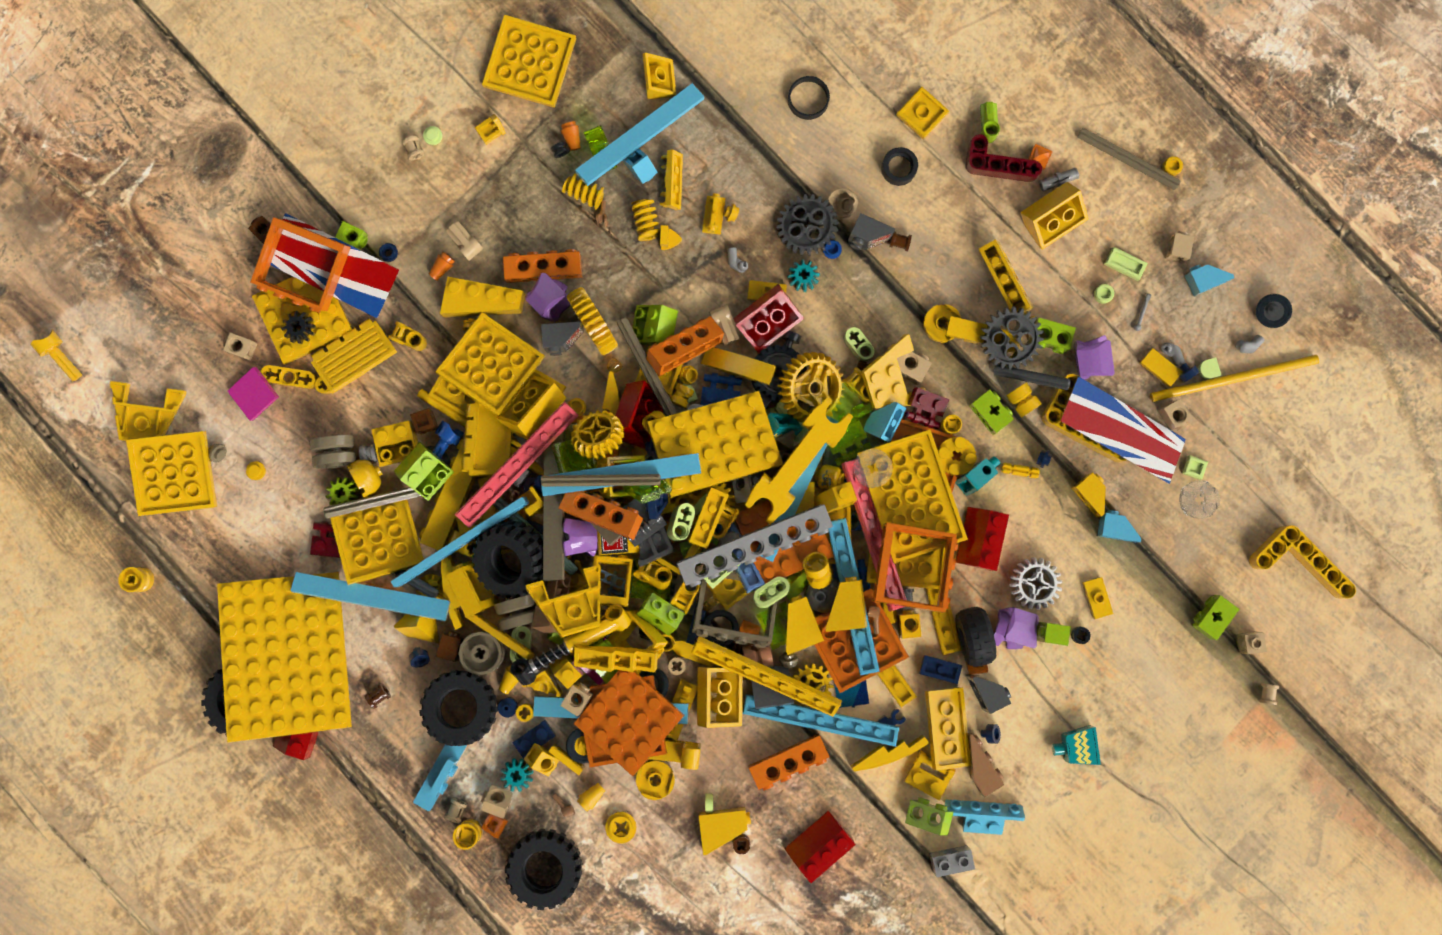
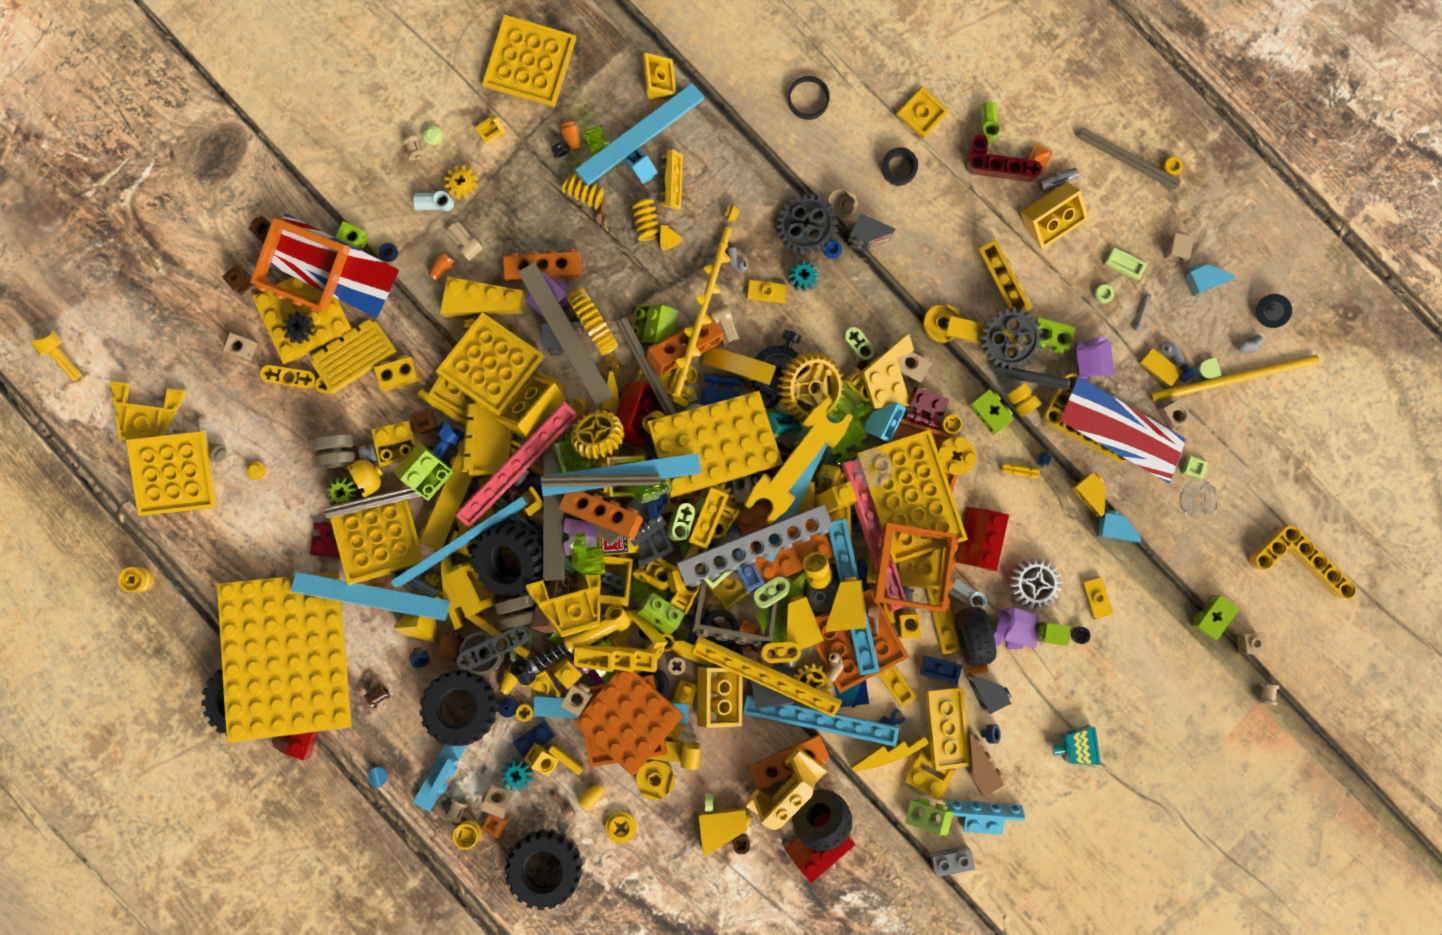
dark pink tile [227,367,279,421] -> none
yellow piece [388,321,427,351] -> none
black wheel [566,728,589,763] -> none
yellow hinge [702,193,726,235] -> none
red slope [733,283,804,353] -> none
reddish brown bush [889,231,912,252] -> none
teal torso [955,456,1001,497] -> none
none -> reddish brown brick [222,264,255,295]
none -> dark azure plate [368,767,388,789]
none -> yellow brick [374,355,421,392]
none -> light aqua piece [413,191,454,212]
none -> yellow gear [444,165,479,200]
none -> dark grey beam [457,626,530,670]
none -> dark tan tile [518,262,613,406]
none -> clear neon green brick [571,533,606,575]
none -> yellow tile [667,570,684,593]
none -> yellow plant [672,227,732,397]
none -> yellow windscreen [745,748,827,830]
none -> yellow plate [762,642,801,663]
none -> black tyre [792,789,853,851]
none -> tan arm [826,652,844,682]
none -> light aqua piece [948,579,987,608]

